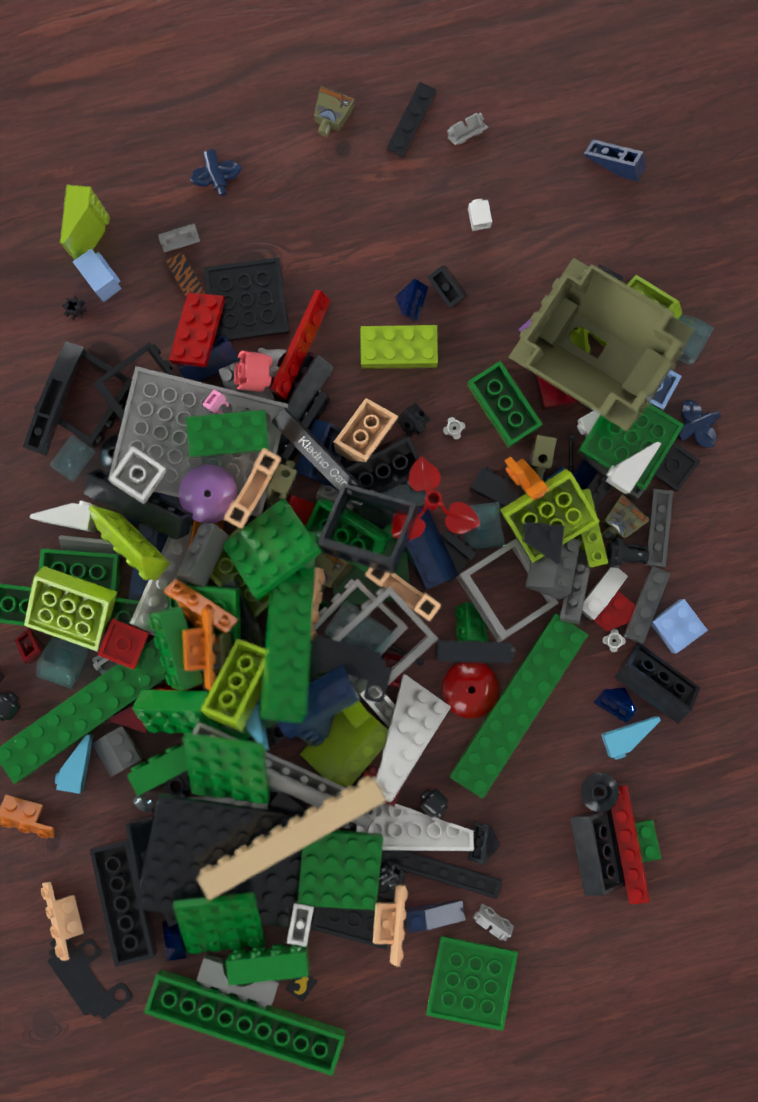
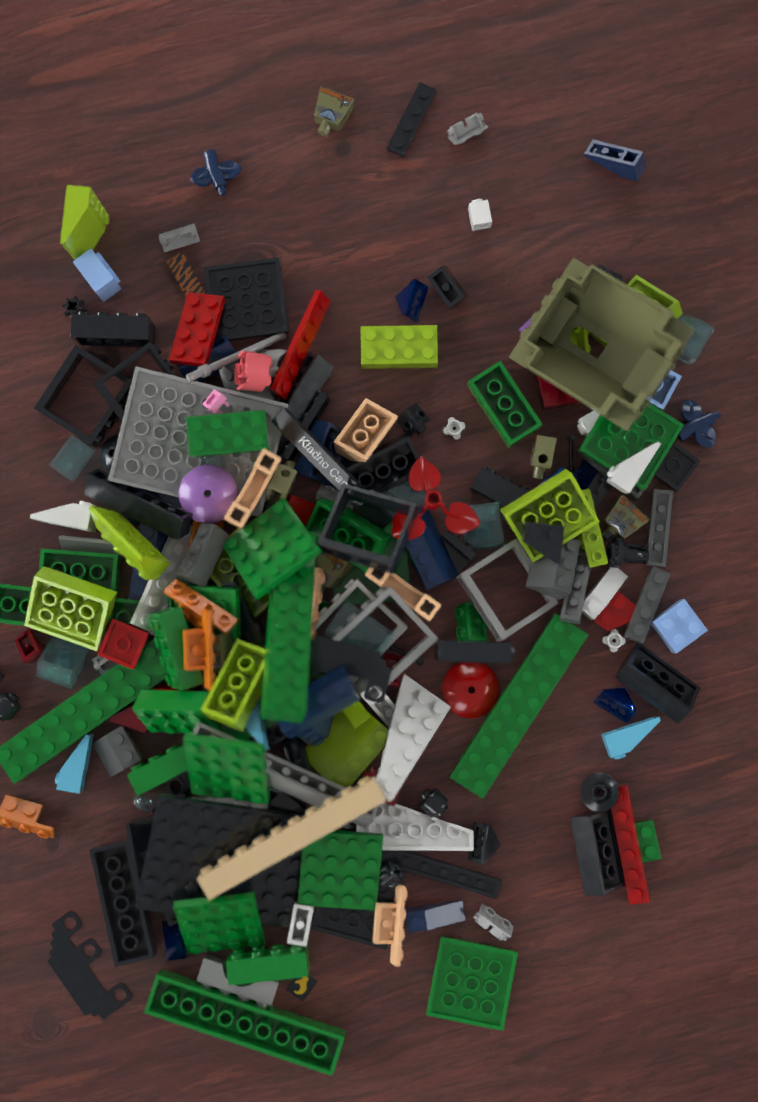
black slope [22,341,85,456] -> none
light nougat bracket [41,882,84,961] -> none
white brick [109,446,166,504] -> none
orange bracket [504,457,549,500] -> none
none -> black brick [70,312,155,347]
none -> light grey bar [186,333,287,382]
none -> black plate [282,736,312,772]

